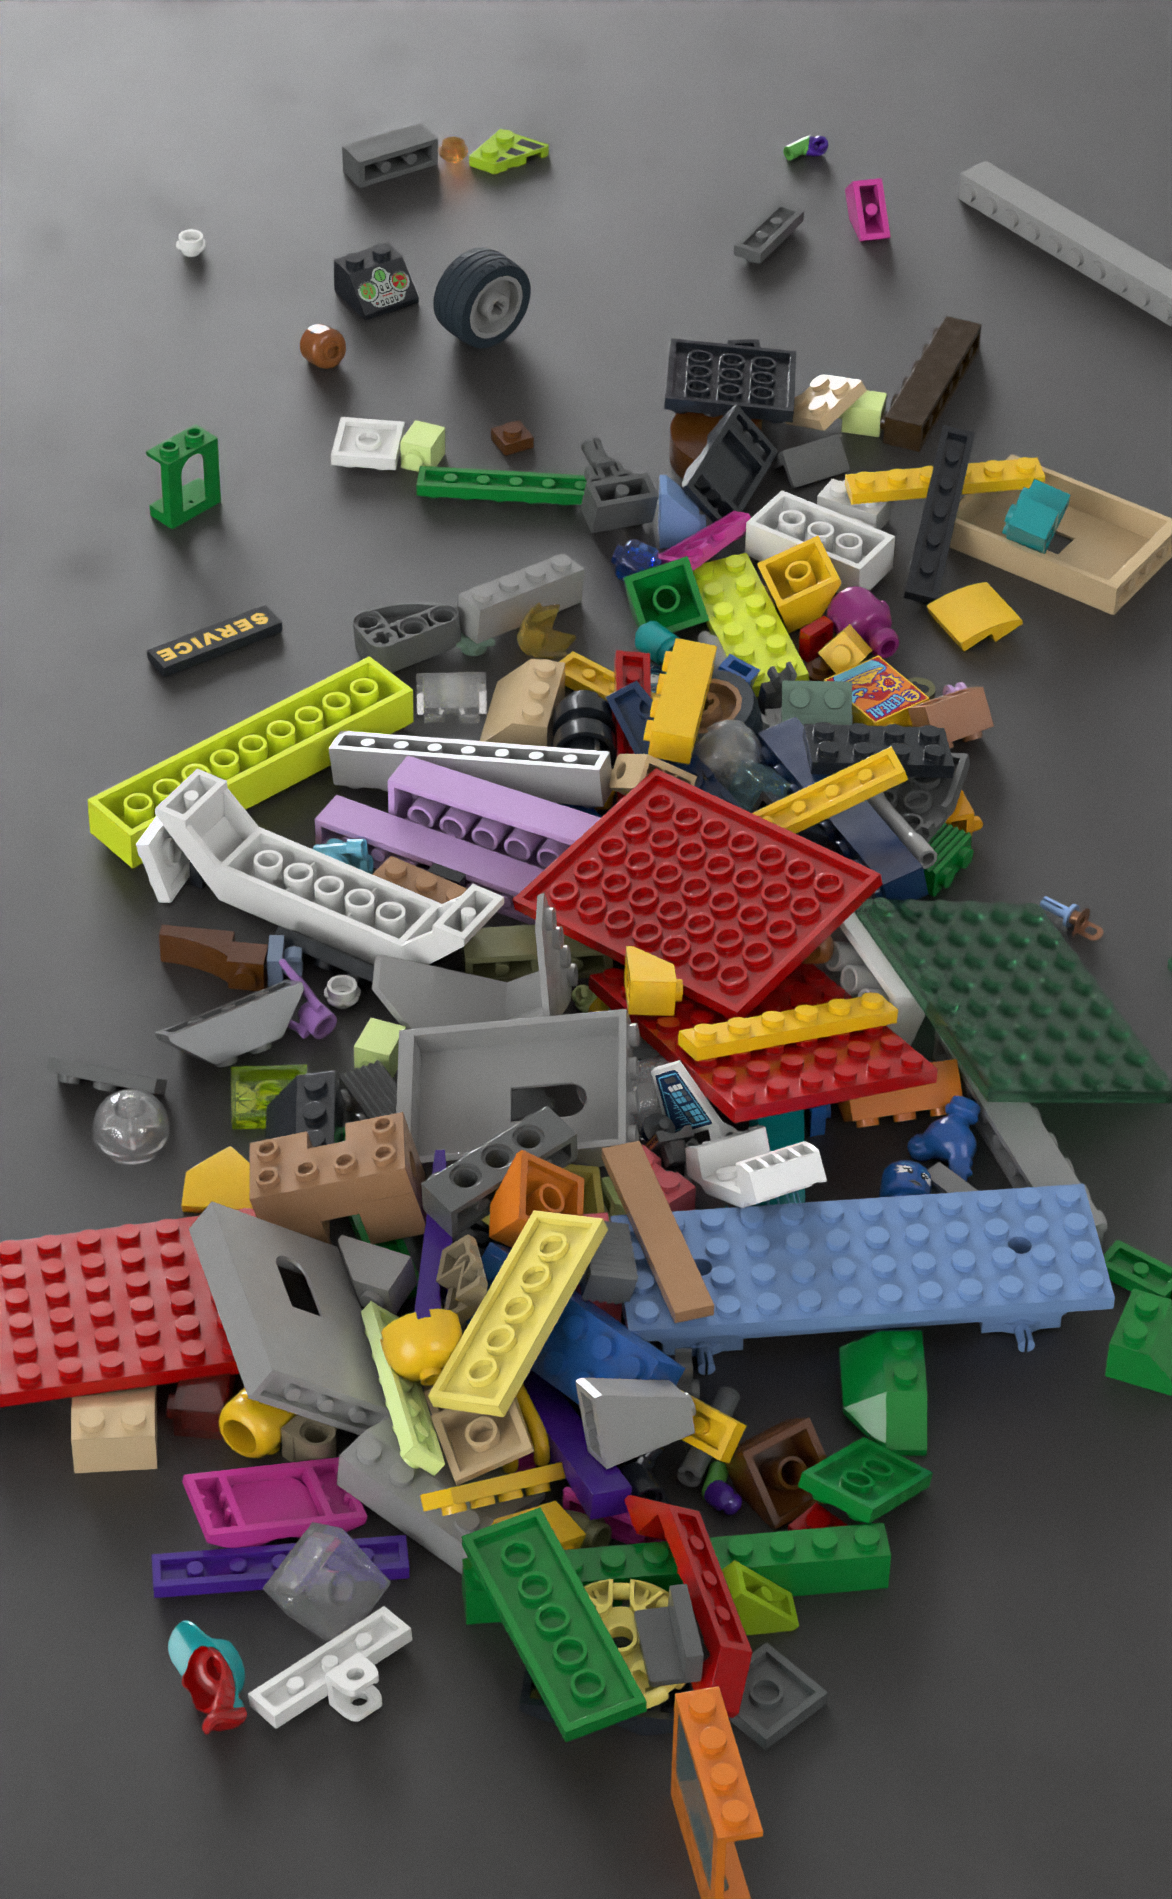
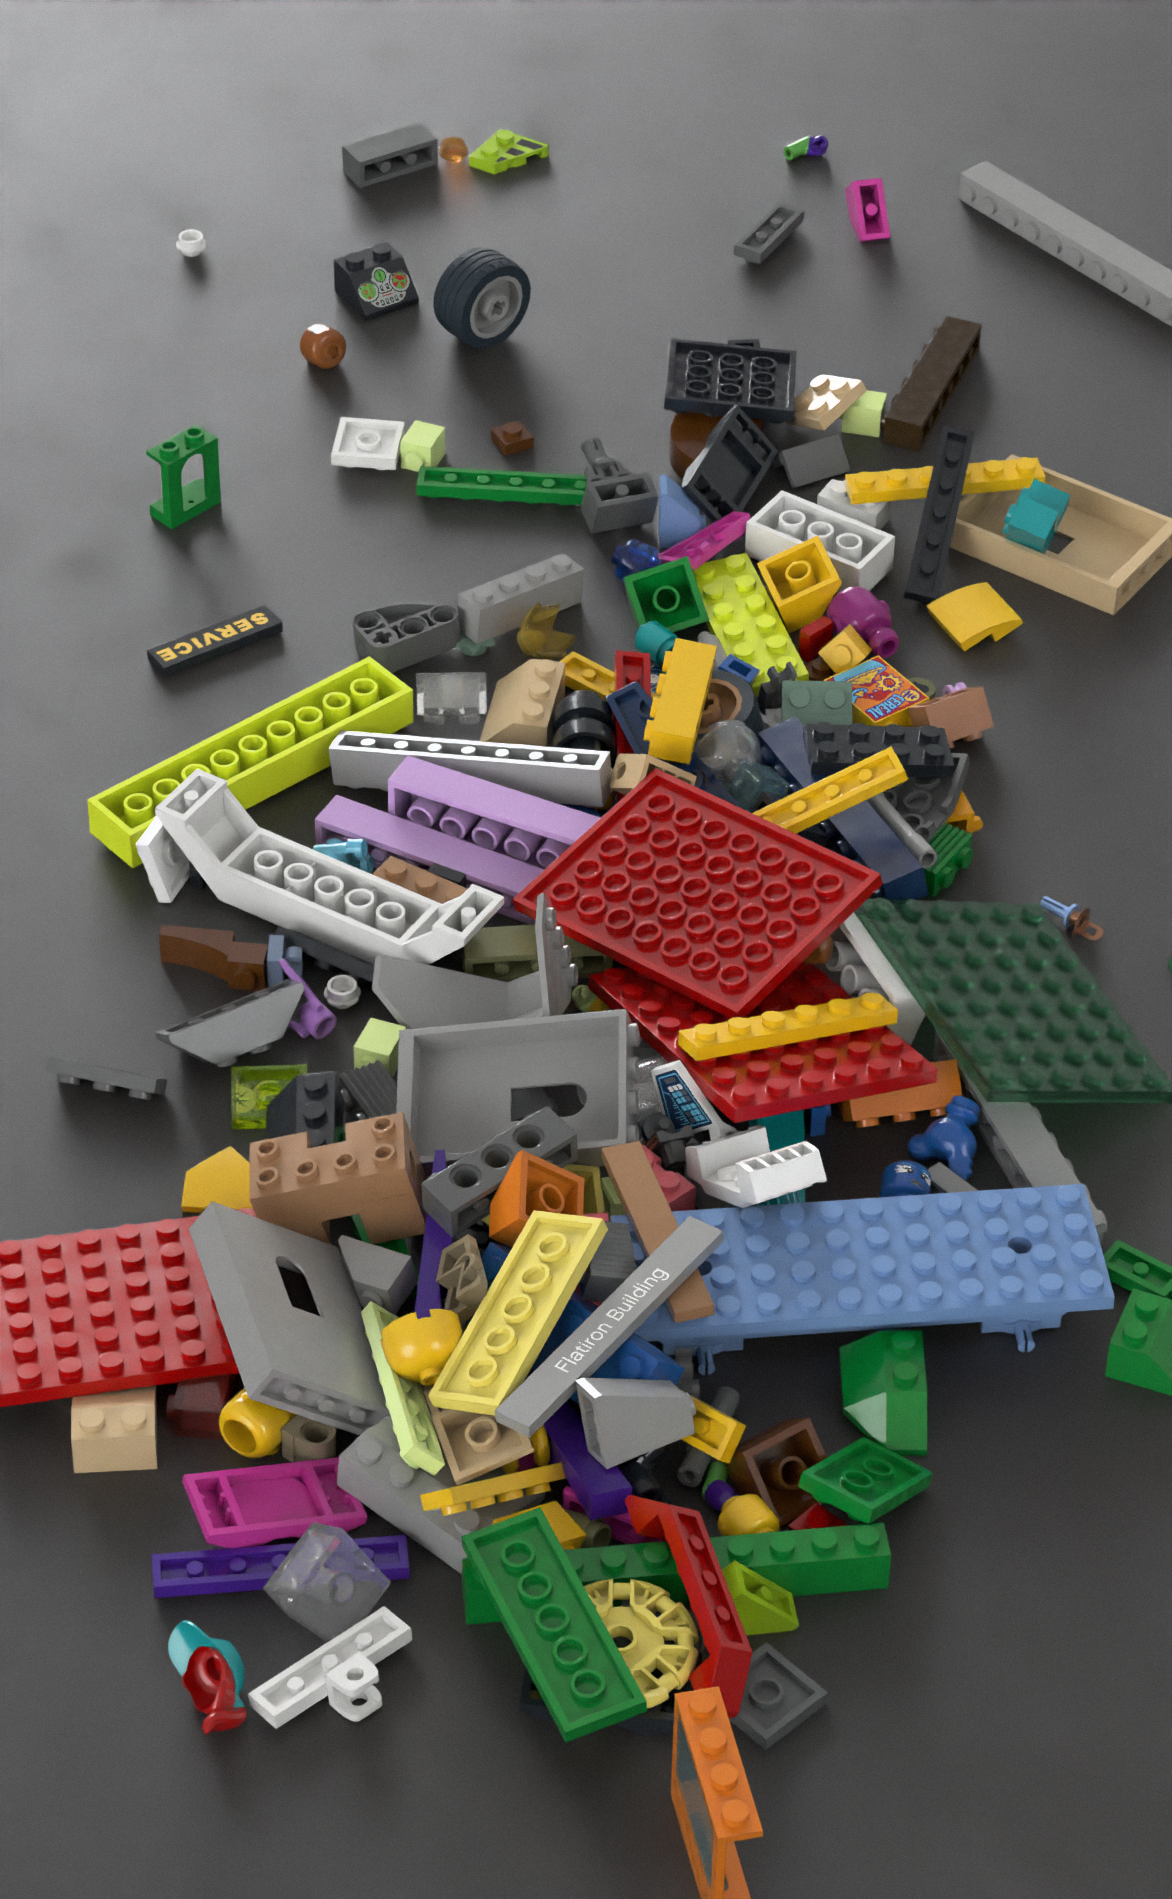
clear cylinder [93,1089,171,1165] -> none
yellow slope [624,946,683,1016] -> none
dark grey panel [634,1584,704,1687] -> none
none -> light grey tile [495,1216,724,1438]
none -> yellow head [717,1494,780,1536]

